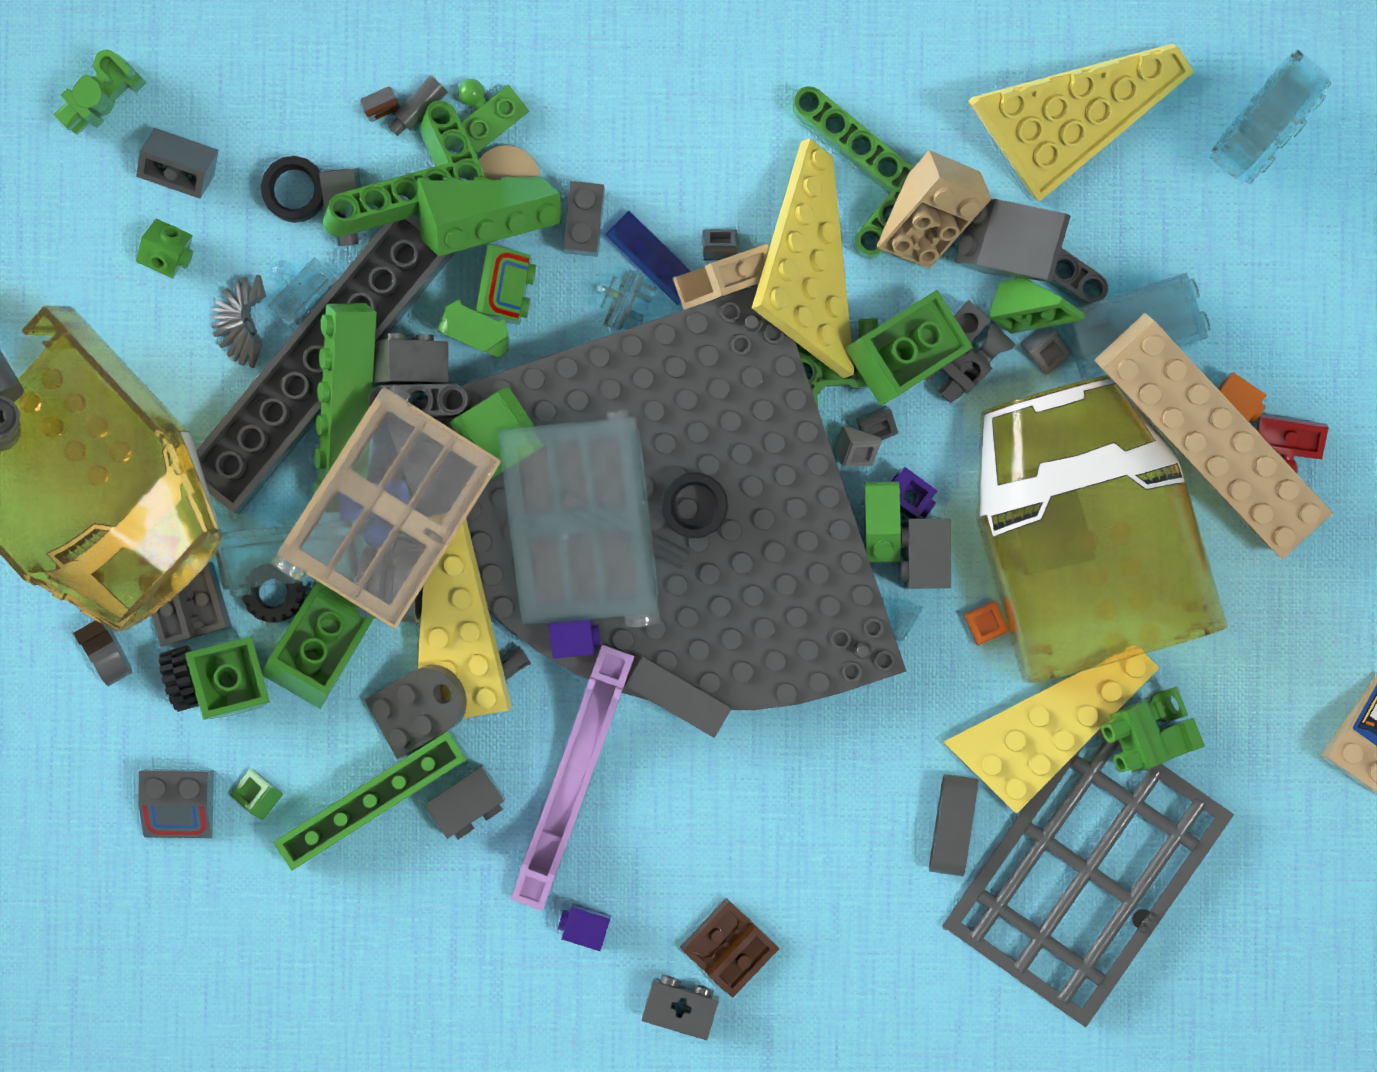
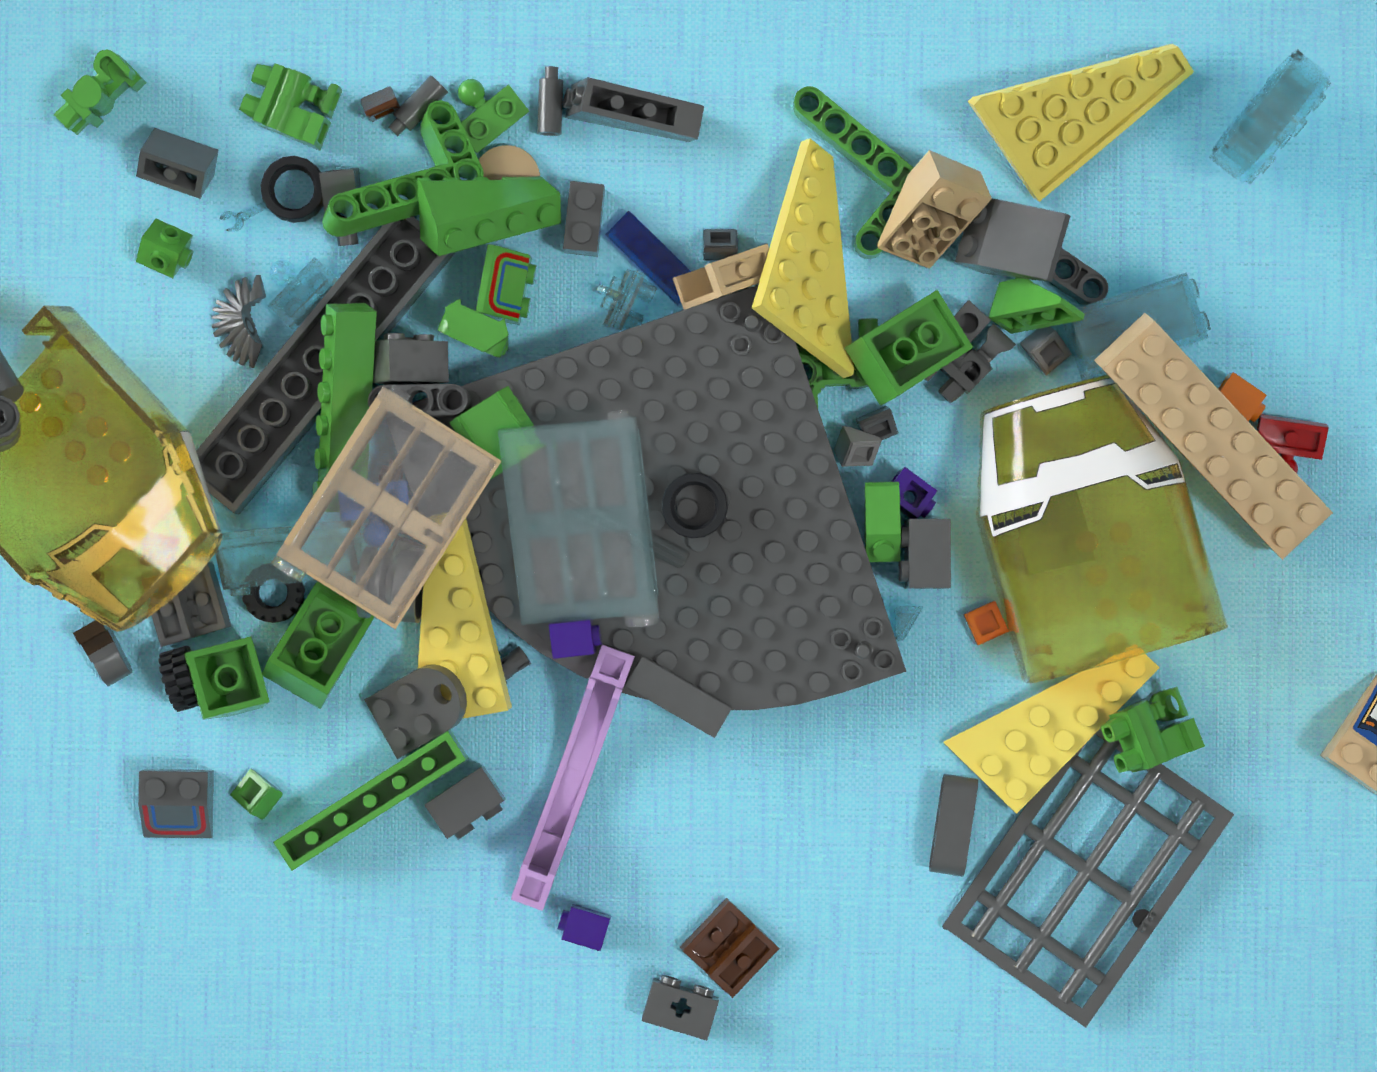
none -> clear light blue hand [220,201,268,232]
none -> bright green hips [239,63,343,151]
none -> dark grey cylinder [537,66,563,136]
none -> dark grey slope [563,77,704,142]

